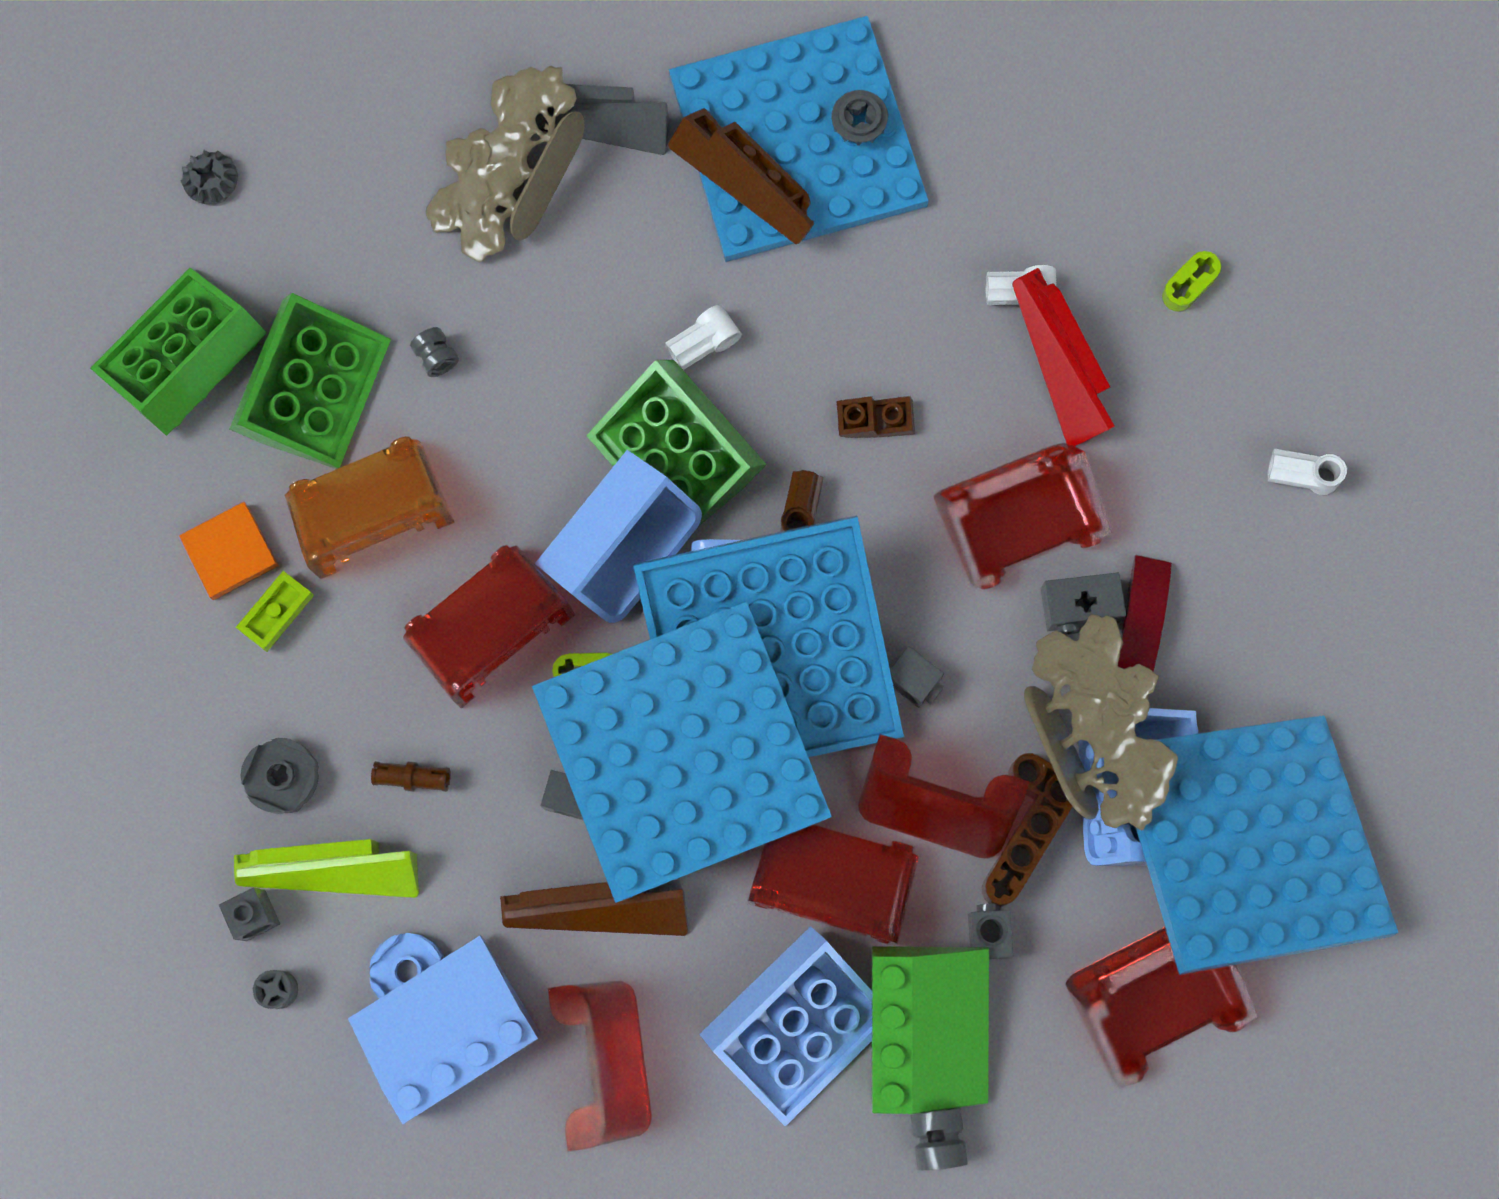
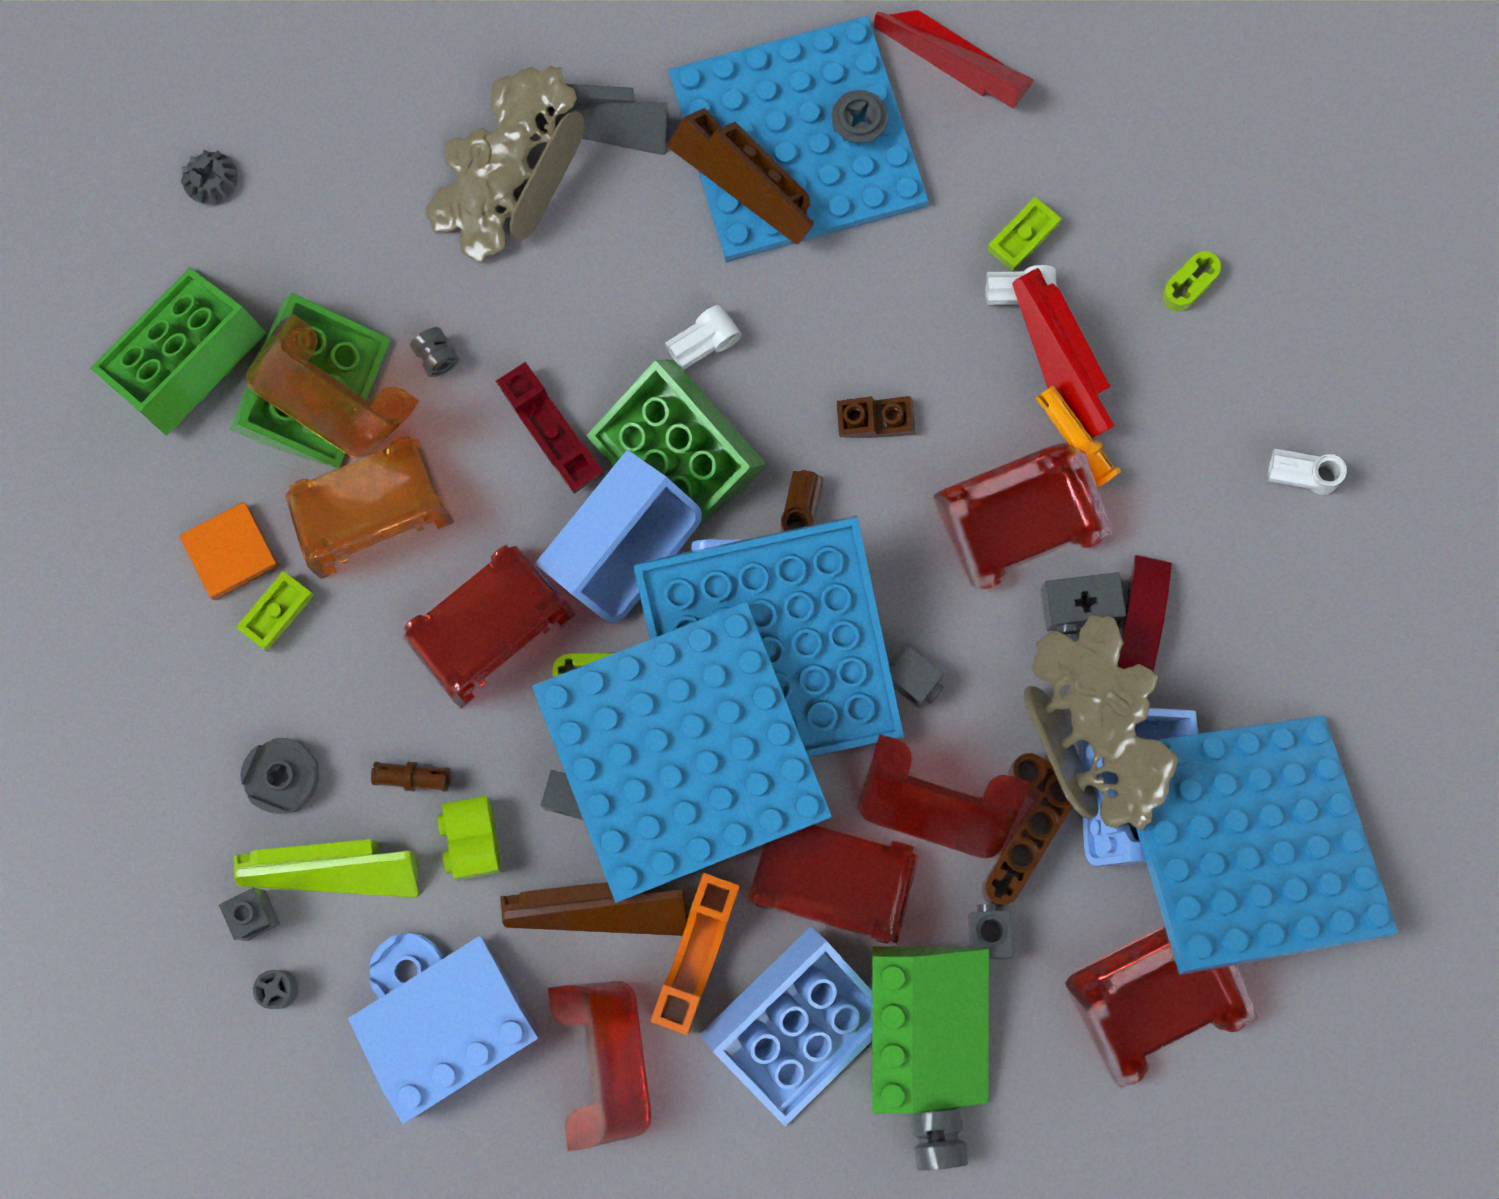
none -> clear orange windscreen [246,313,419,458]
none -> lime brick [437,795,502,881]
none -> dark red slope [496,361,604,494]
none -> orange arch [650,873,741,1035]
none -> red wedge [874,10,1034,109]
none -> lime plate [987,196,1062,272]
none -> light orange pin [1035,385,1121,490]

